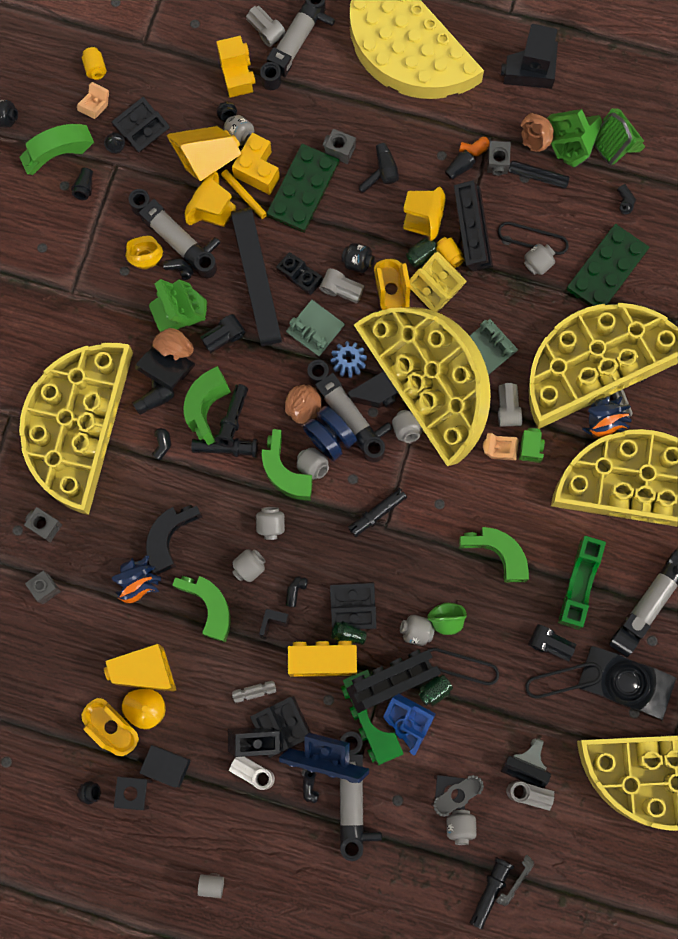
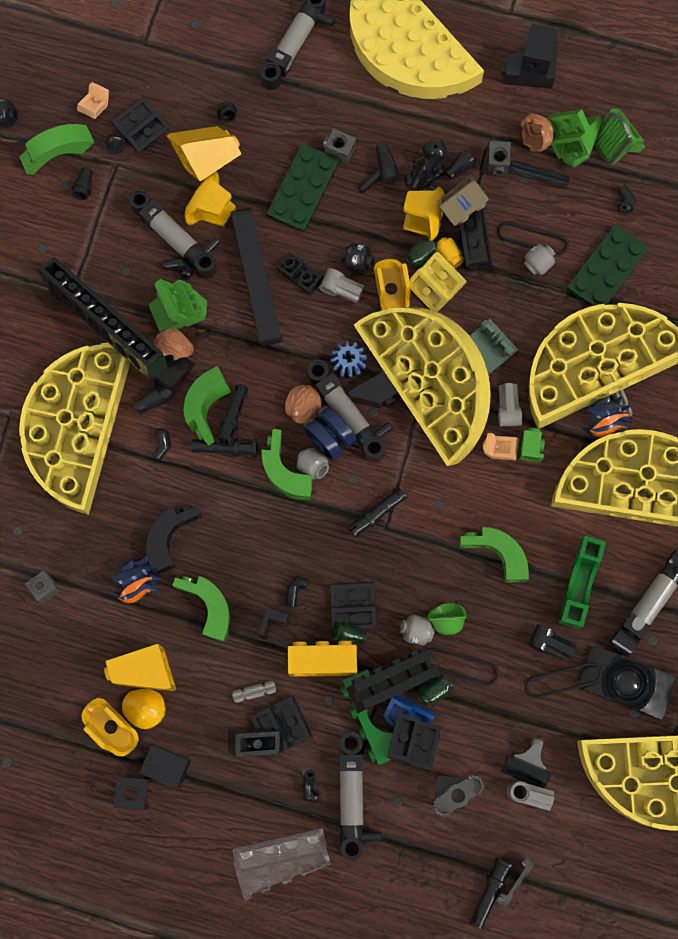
dark grey brick [24,507,63,542] -> none
black plate [77,781,101,805] -> none
yellow brick [82,47,107,80] -> none
yellow hat [125,236,163,269] -> none
light grey piece [198,873,224,899] -> none
black piece [200,314,246,354] -> none
yellow brick [216,36,256,98] -> none
yellow bar [221,169,267,219] -> none
light grey head [224,115,254,147] -> none
white piece [229,756,275,790] -> none
yellow brick [232,133,280,195] -> none
light grey head [232,549,265,582] -> none
light grey piece [246,6,286,47] -> none
light grey head [256,507,285,540] -> none
dark blue bracket [279,733,369,783] -> none
sand green hinge [286,300,345,356] -> none
light grey head [392,410,423,443] -> none
light grey head [446,810,477,845] -> none
orange arm [459,137,489,156] -> none
none -> black brick [38,257,167,381]
none -> clear wedge [233,828,331,901]
none -> black slope [387,713,442,772]
none -> black animal [404,138,447,191]
none -> dark tan brick [437,175,489,226]

